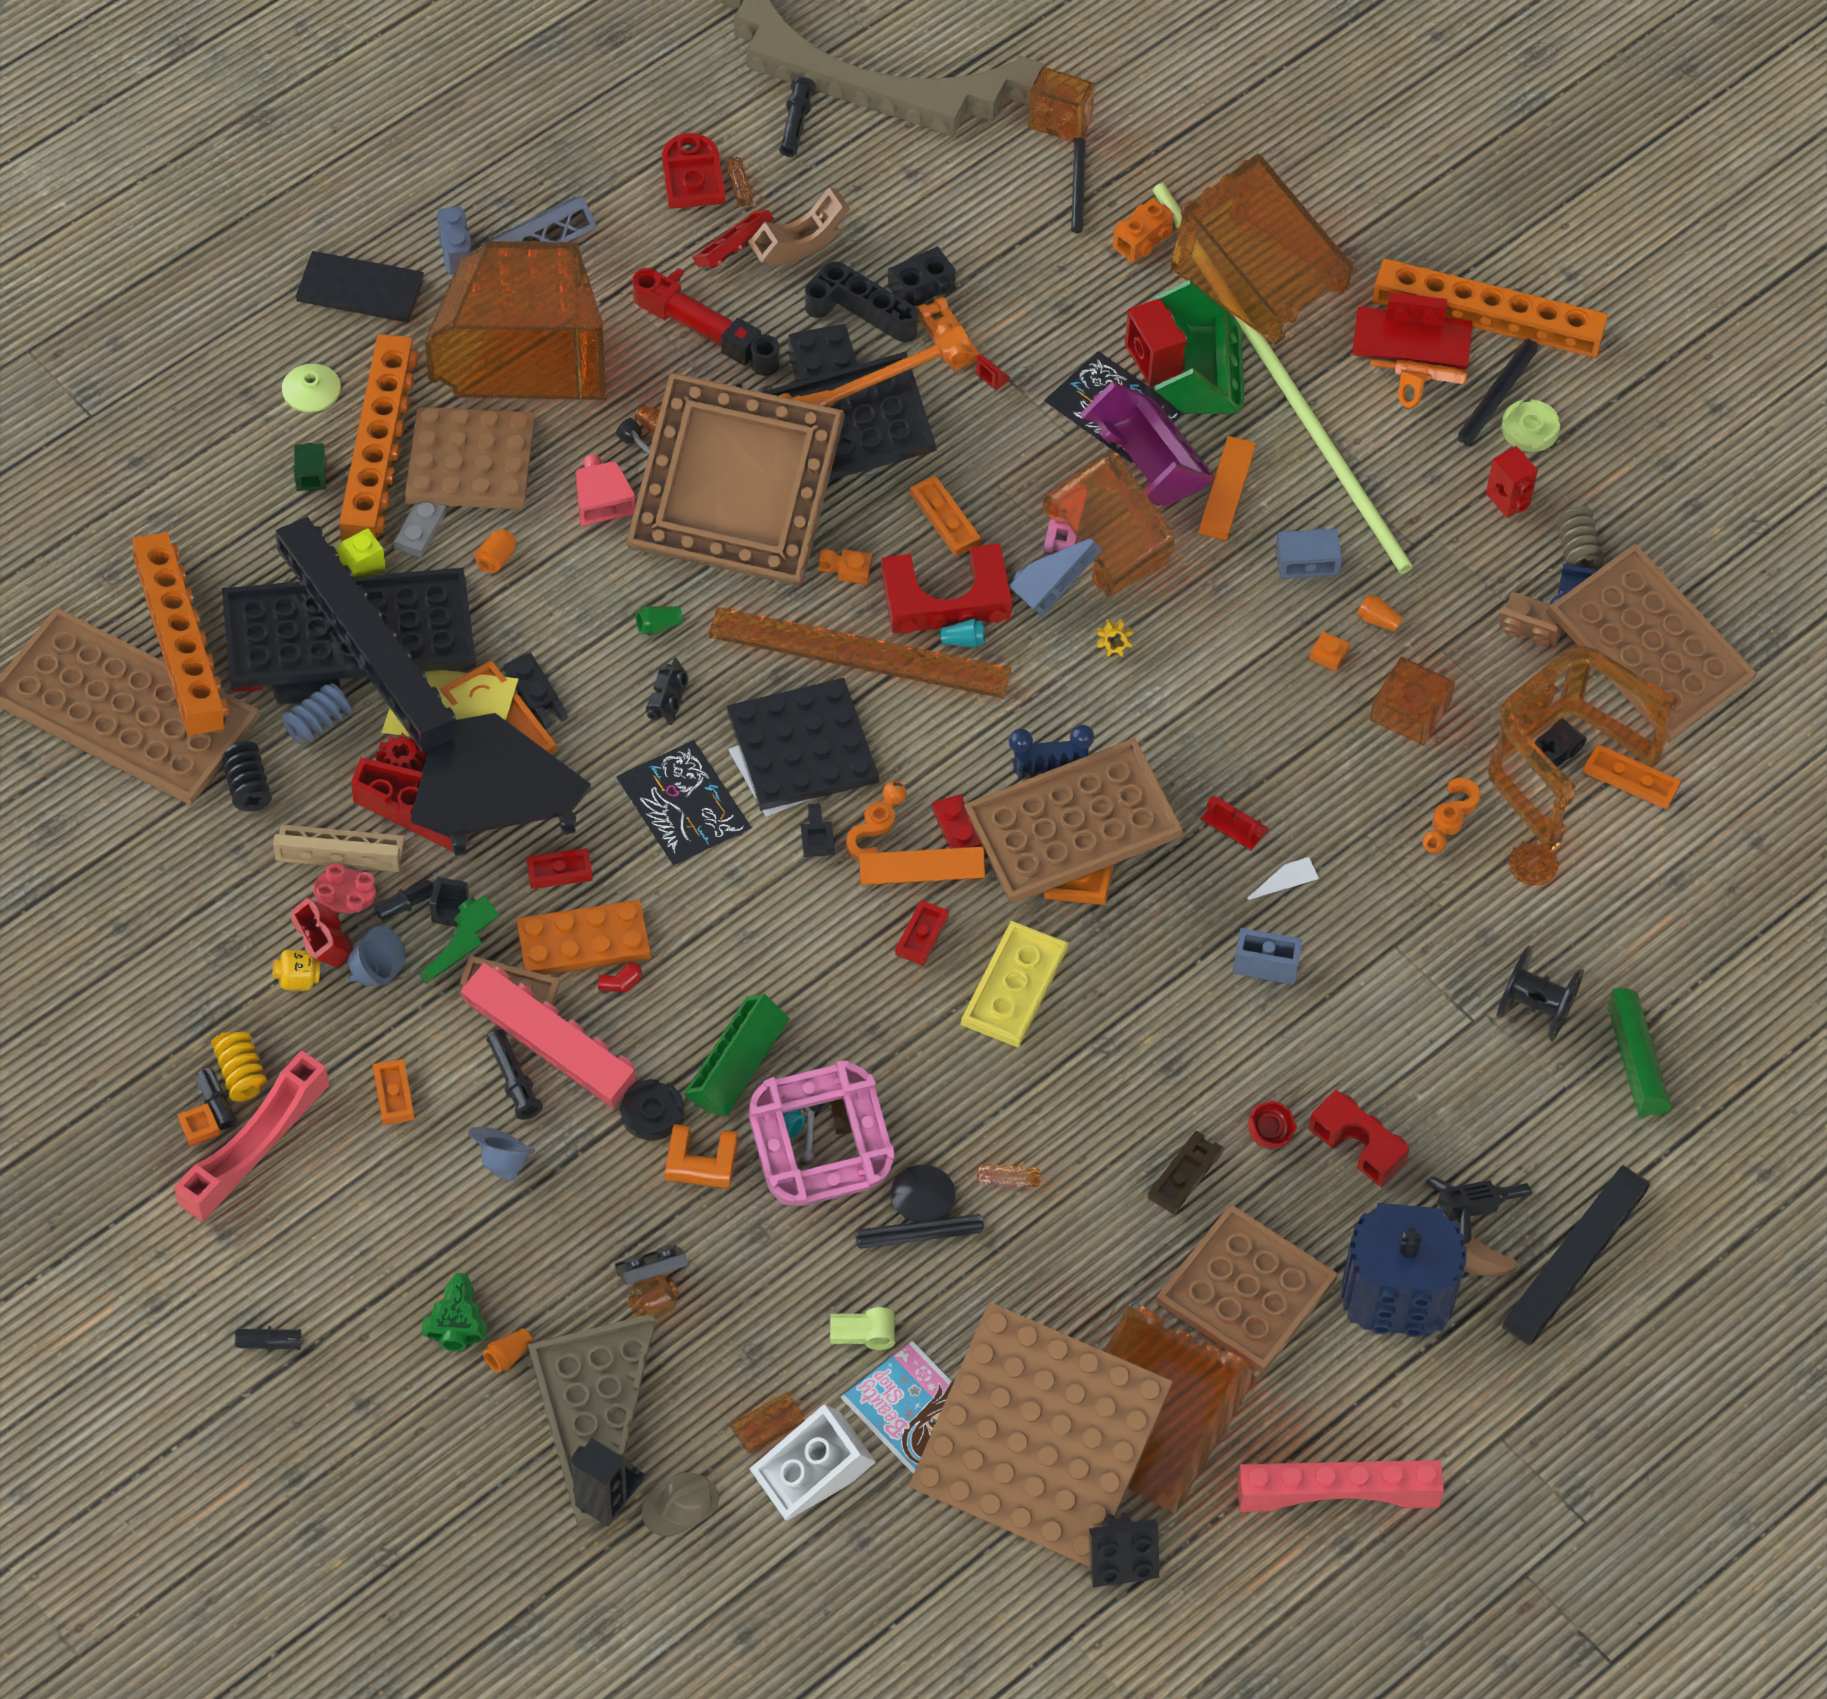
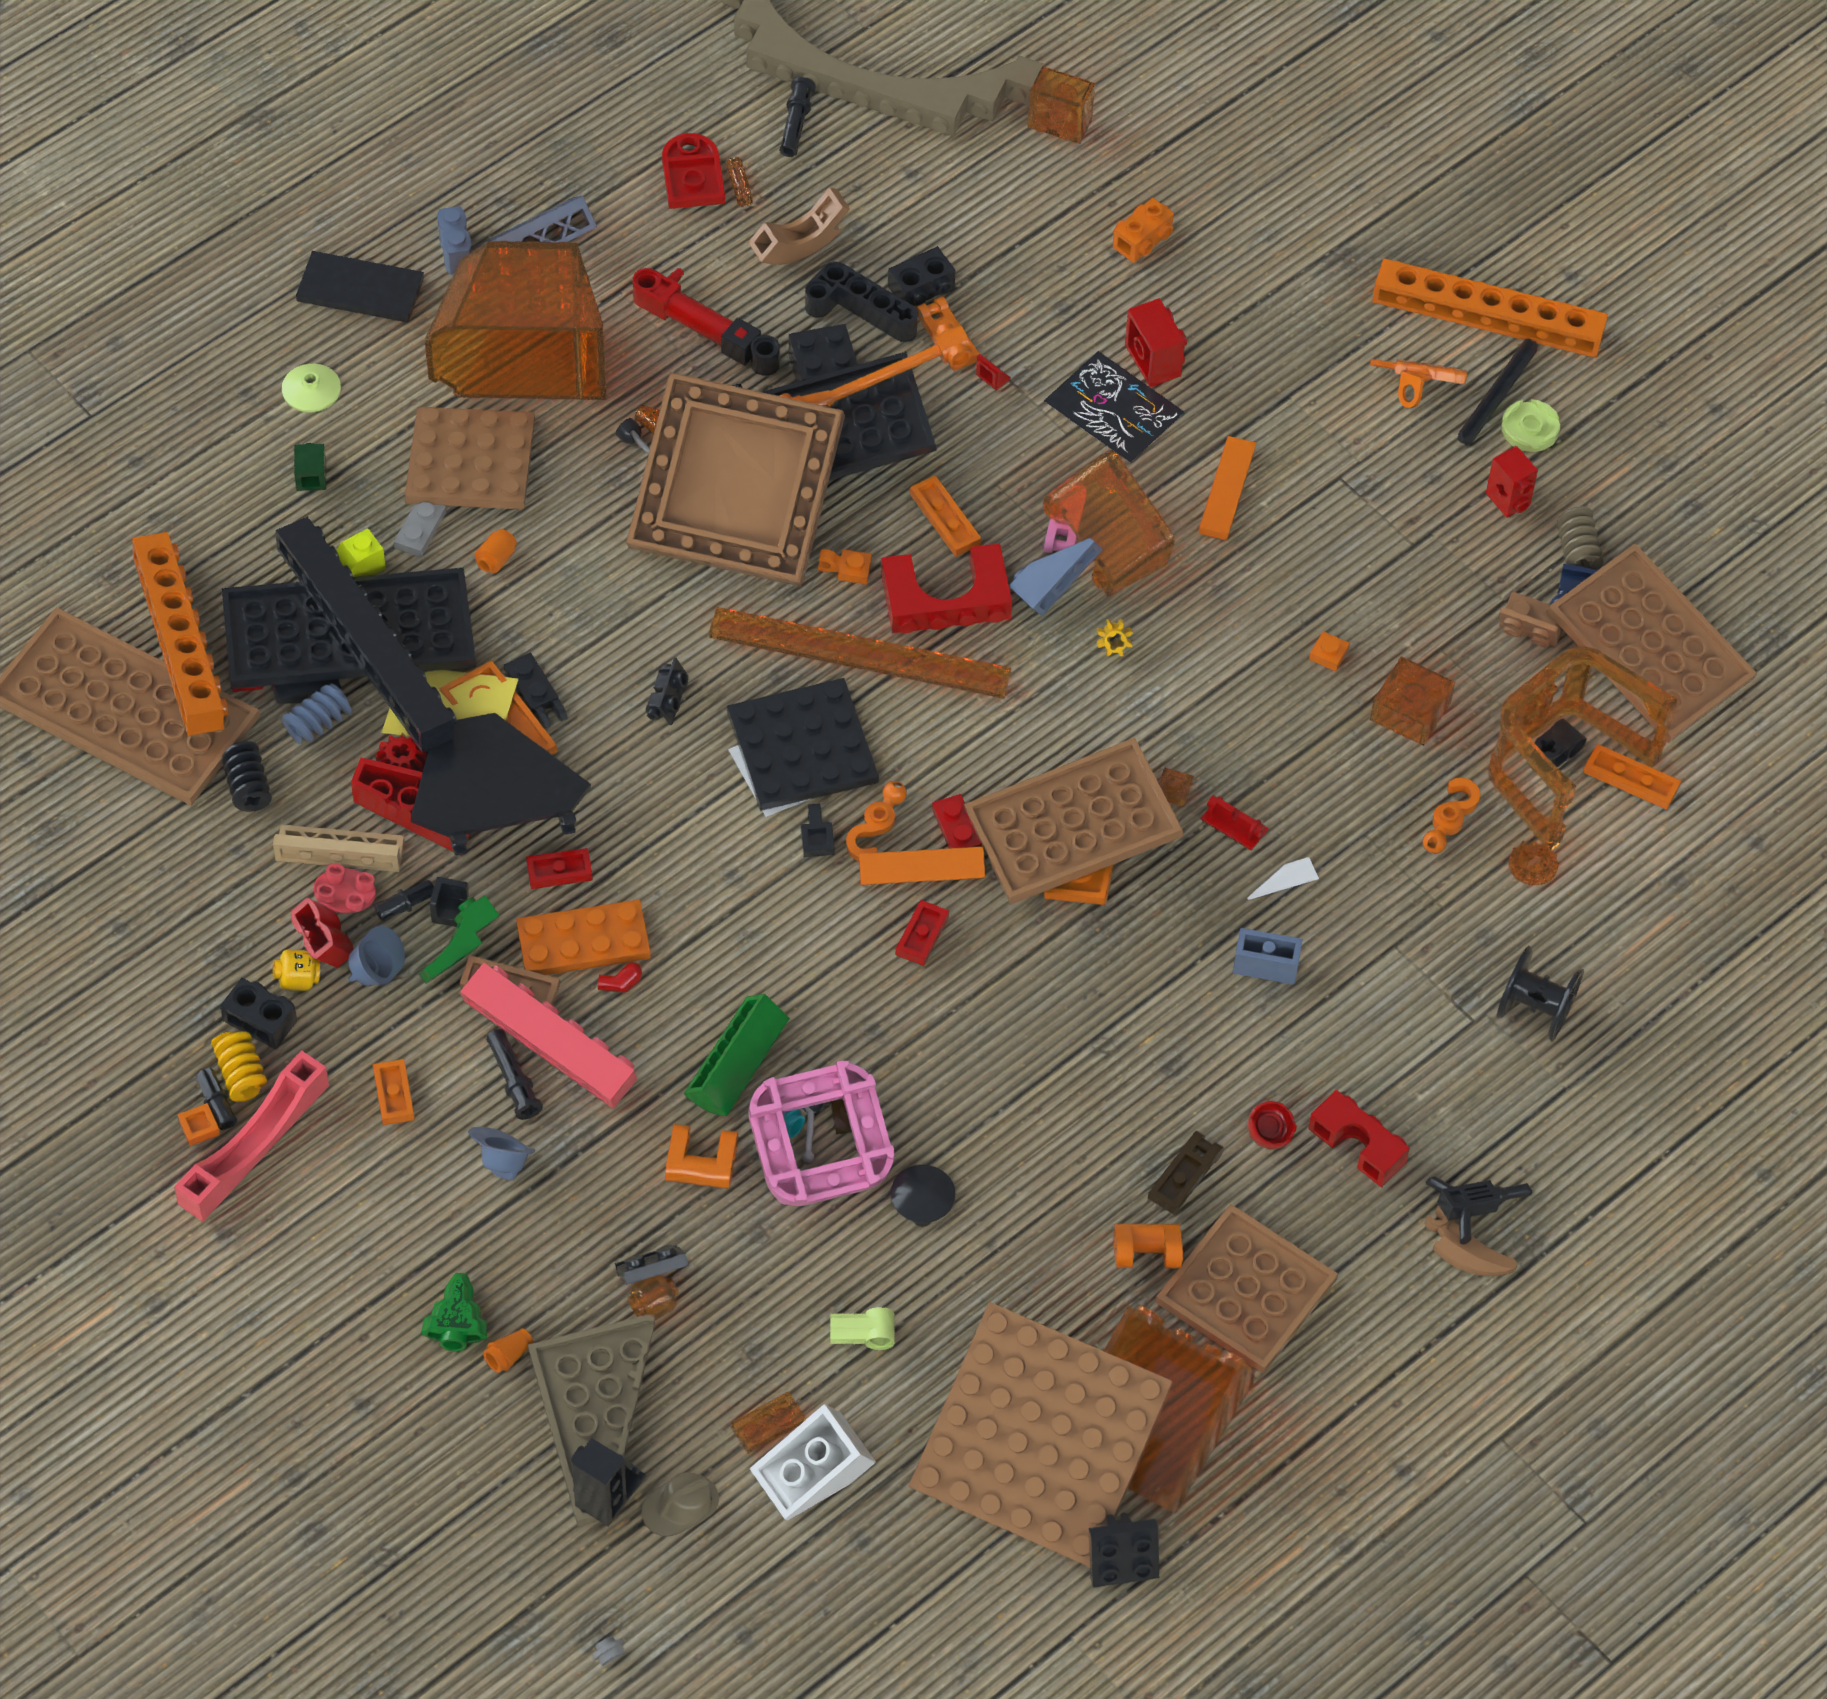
black axle [235,1326,302,1352] -> none
orange brick [339,334,418,541] -> none
coral torso [575,454,635,526] -> none
black sticker [616,740,752,866] -> none
black tile [620,1079,684,1141] -> none
green cone [635,606,683,636] -> none
red plate [692,210,774,268] -> none
sticker [840,1341,953,1474] -> none
black axle [855,1214,984,1249] -> none
teal cone [940,618,985,648] -> none
light yellow tile [961,921,1069,1048] -> none
clear orange axle [977,1164,1040,1187] -> none
dark blue gear [1008,725,1095,779] -> none
black bar [1071,138,1086,234] -> none
magenta windscreen [1080,382,1215,507] -> none
green windscreen [1152,280,1244,414] -> none
yellowish green piece [1153,183,1413,574] -> none
clear orange windscreen [1171,153,1354,345] -> none
coral arch [1237,1460,1444,1512] -> none
sand blue brick [1275,528,1342,579] -> none
dark blue piece [1341,1203,1467,1337] -> none
red bracket [1352,292,1473,369] -> none
orange cone [1356,594,1403,632] -> none
black beam [1502,1165,1651,1346] -> none
green brick [1607,988,1671,1117] -> none
none -> black brick [220,977,297,1050]
none -> light grey plate [592,1636,626,1666]
none -> orange connector [1113,1224,1183,1269]
none -> clear orange plate [1159,767,1194,807]

